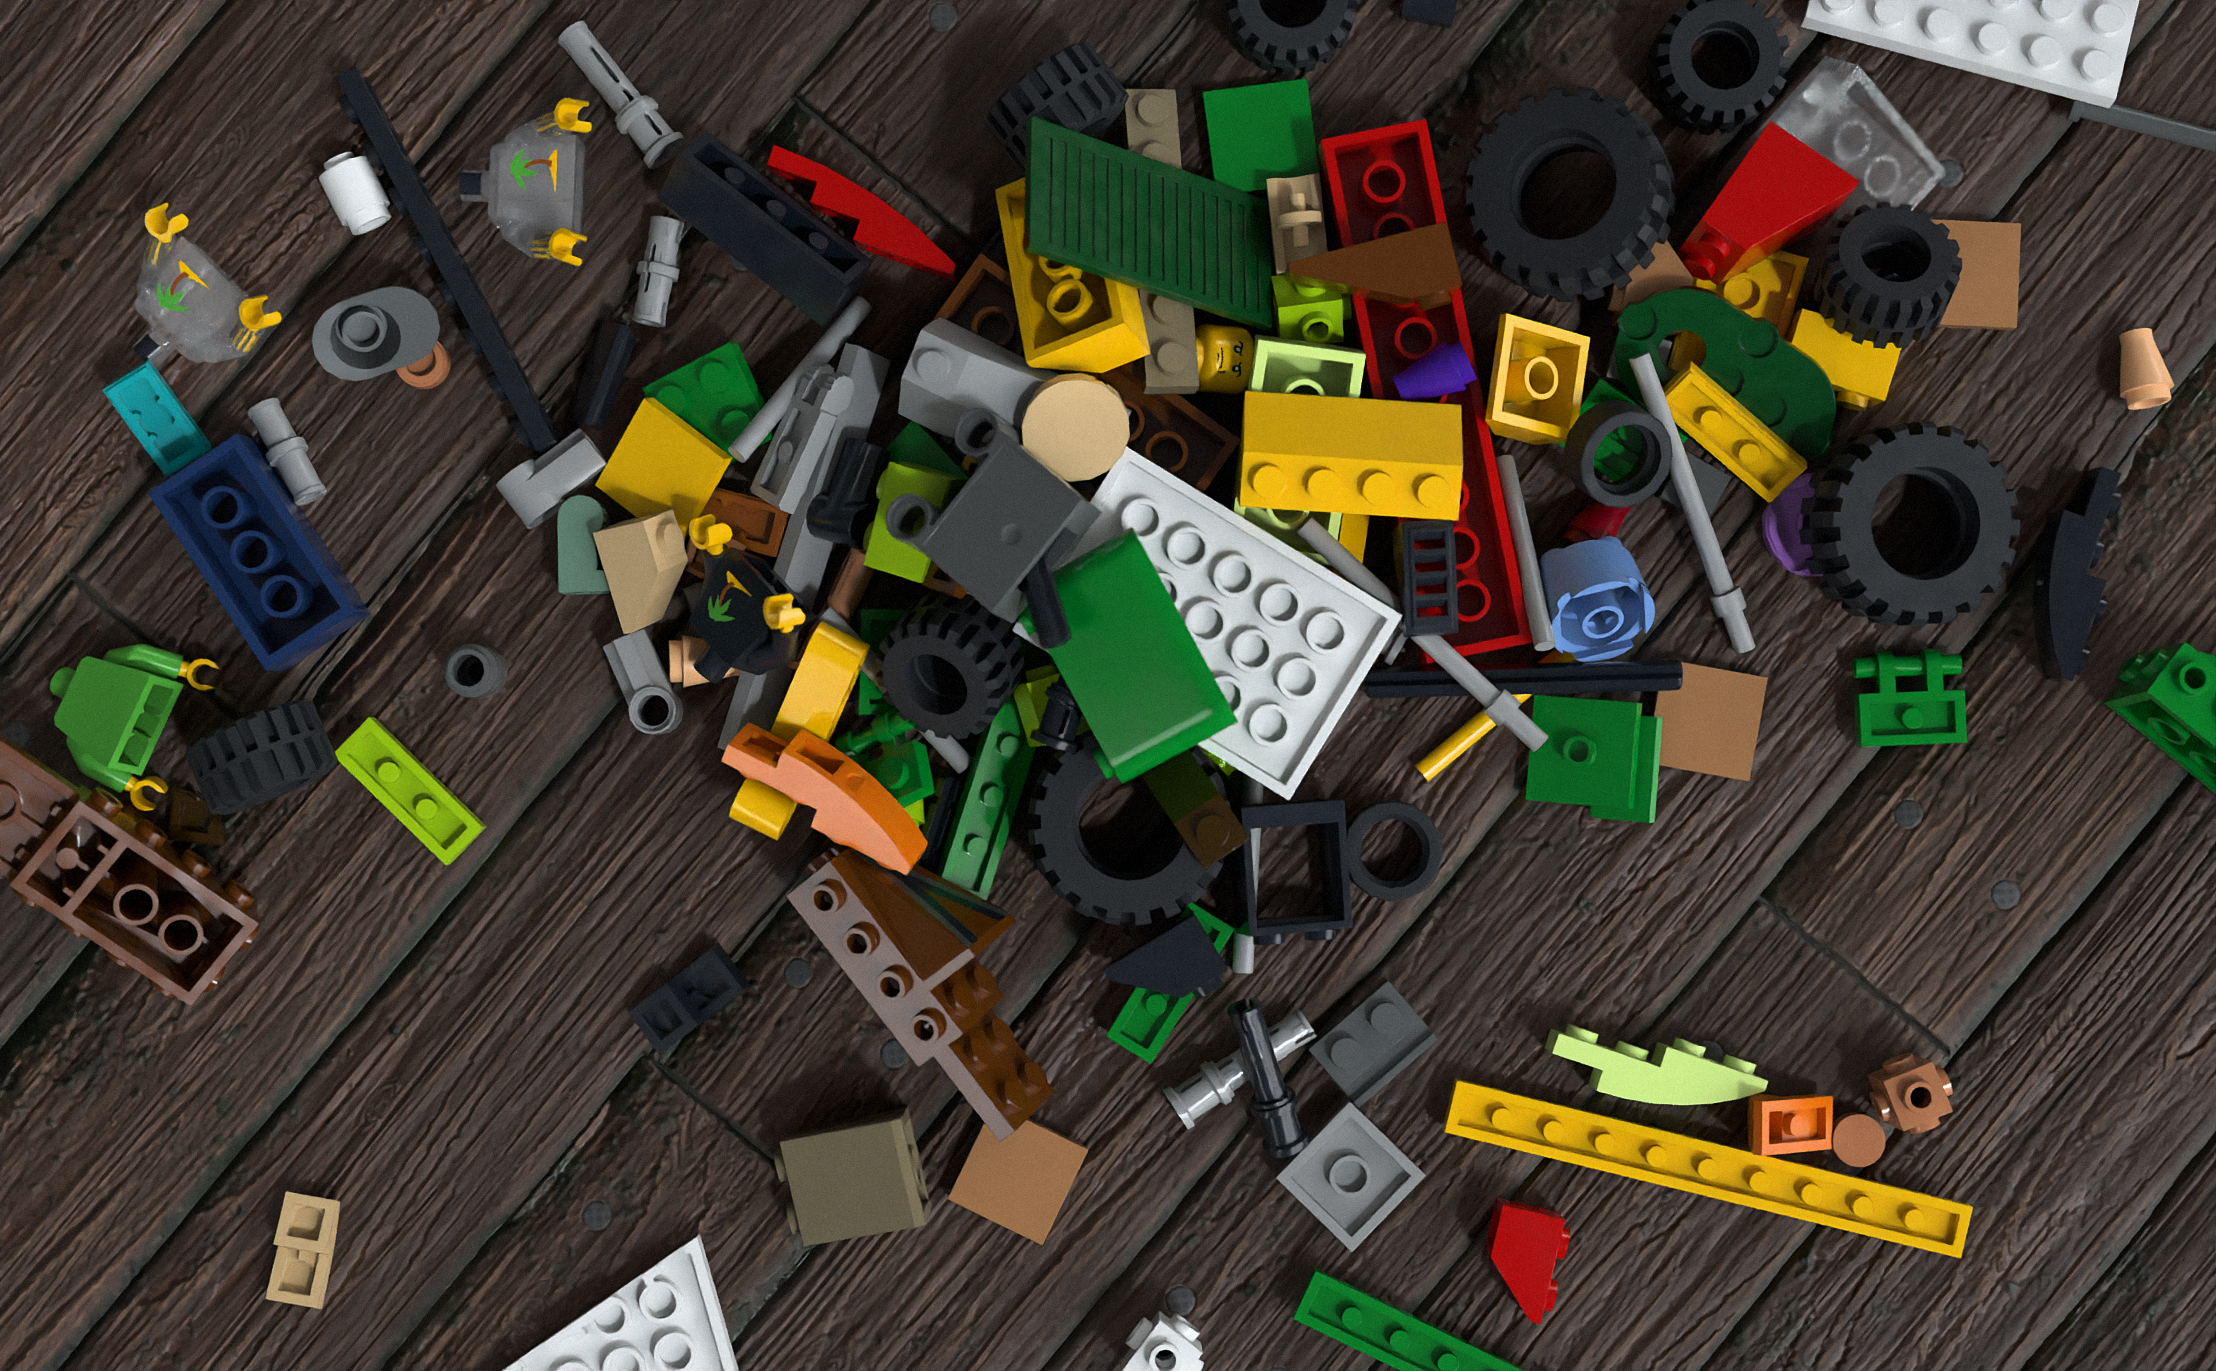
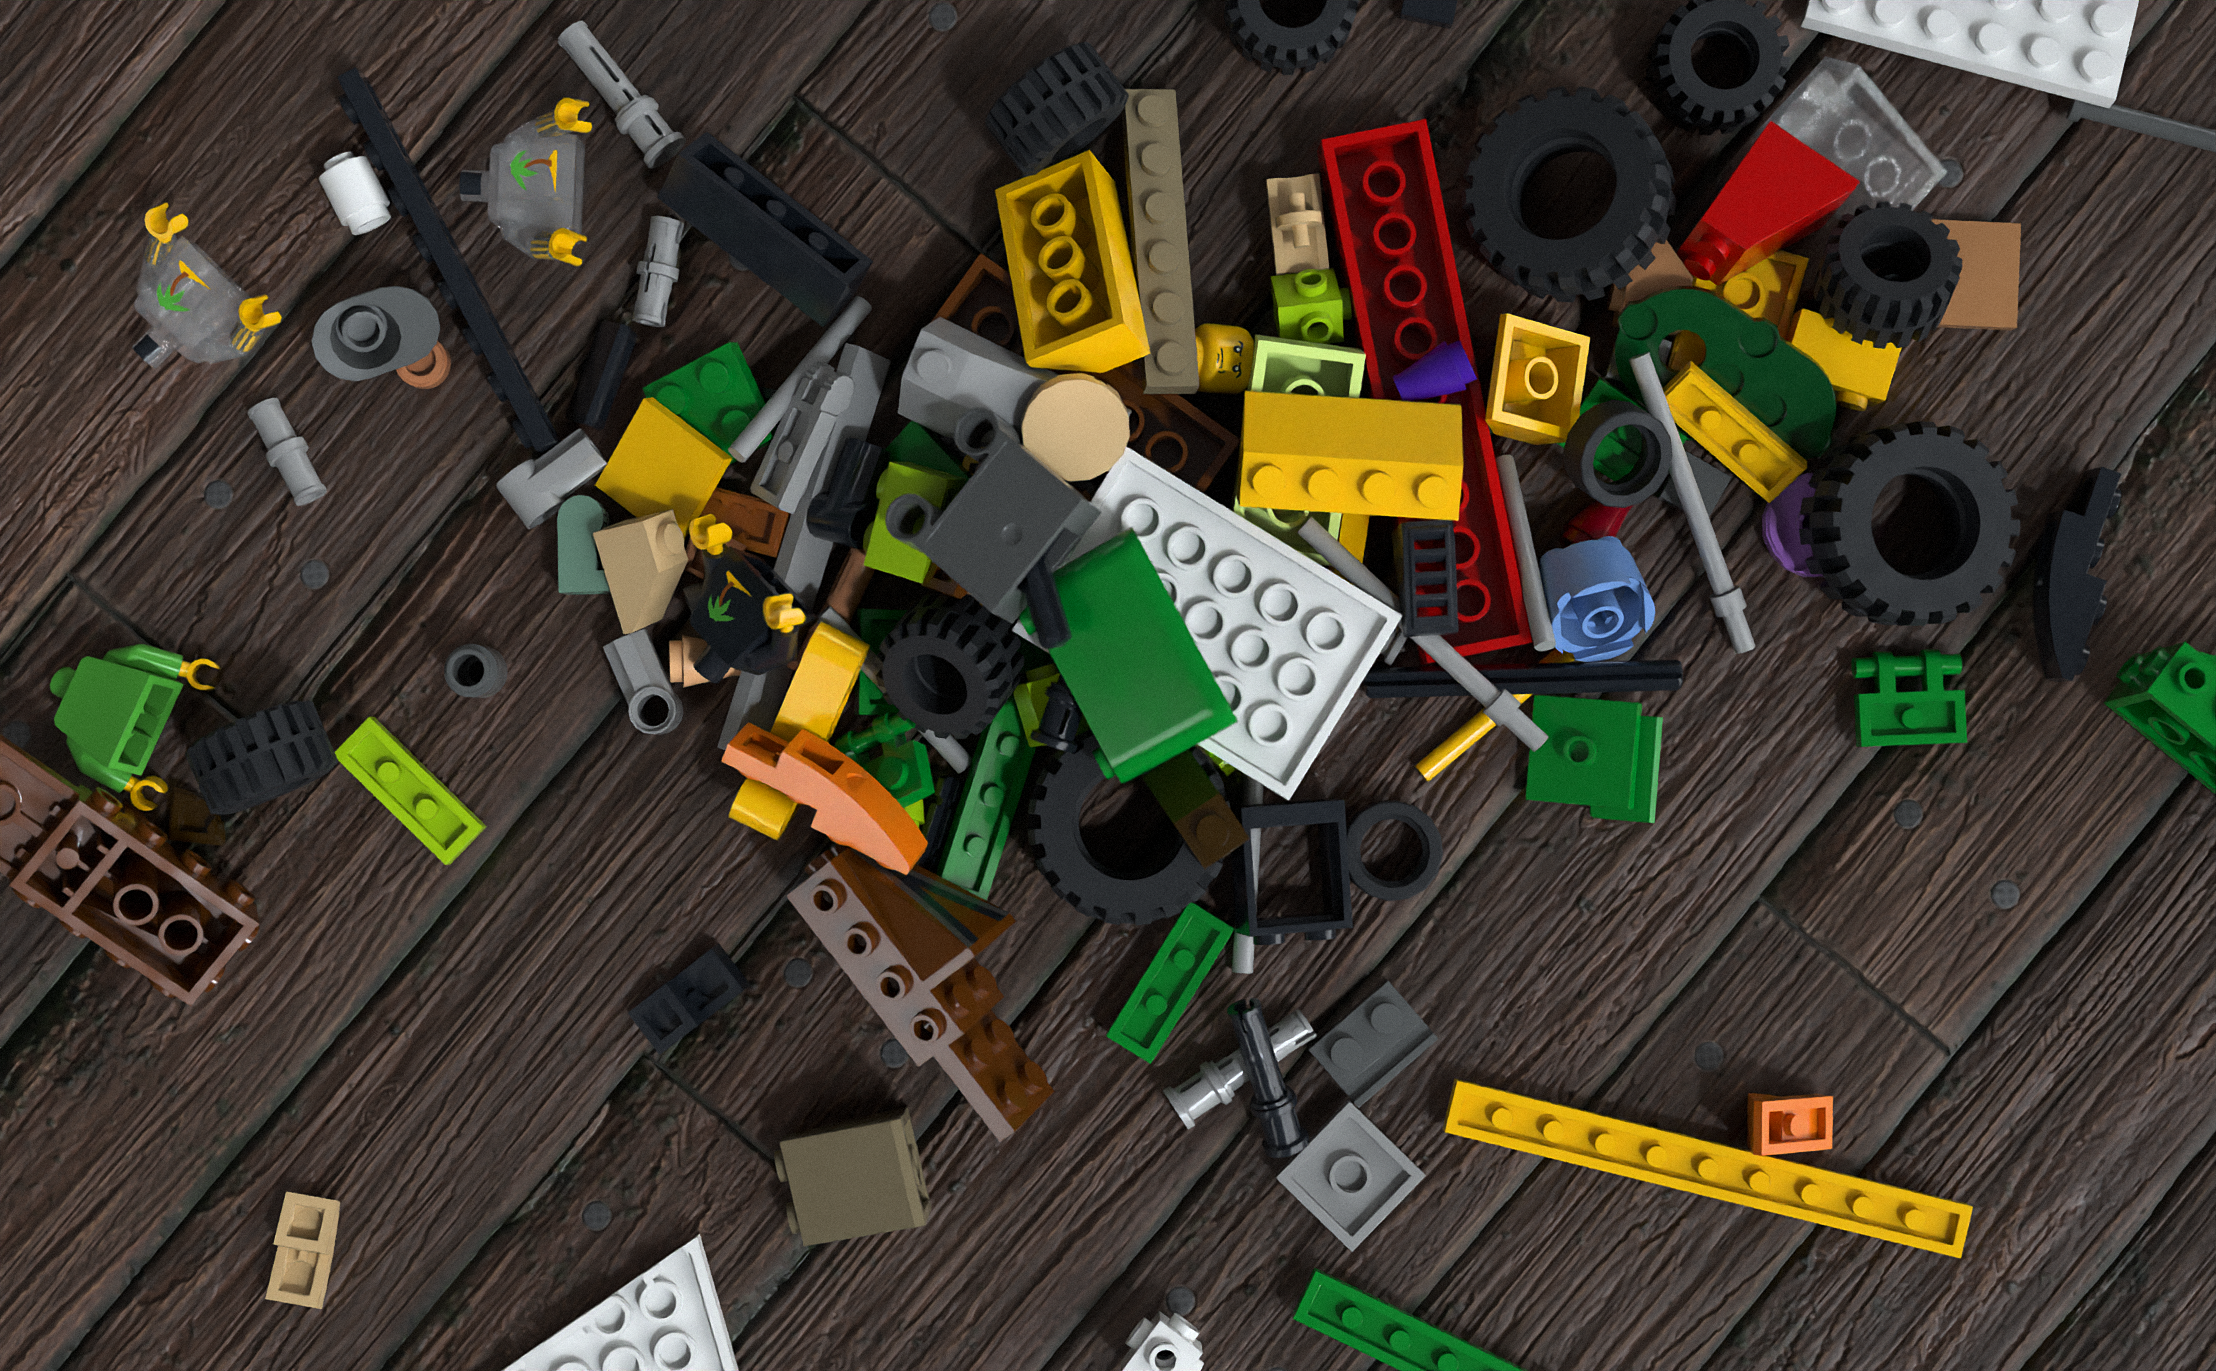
teal plate [102,359,212,477] -> none
dark blue brick [148,433,371,672] -> none
red slope [767,145,959,283] -> none
medium nougat tile [948,1118,1089,1245] -> none
dark green window [1024,116,1272,331] -> none
black slope [1103,912,1228,999] -> none
green tile [1202,78,1320,194] -> none
reddish brown slope [1285,221,1462,310] -> none
red slope [1484,1197,1570,1324] -> none
yellowish green slope [1545,1024,1768,1105] -> none
medium nougat tile [1651,659,1768,781] -> none
nougat tile [1831,1112,1886,1167] -> none
nougat brick [1867,1053,1953,1134] -> none
light nougat cone [2119,328,2174,410] -> none

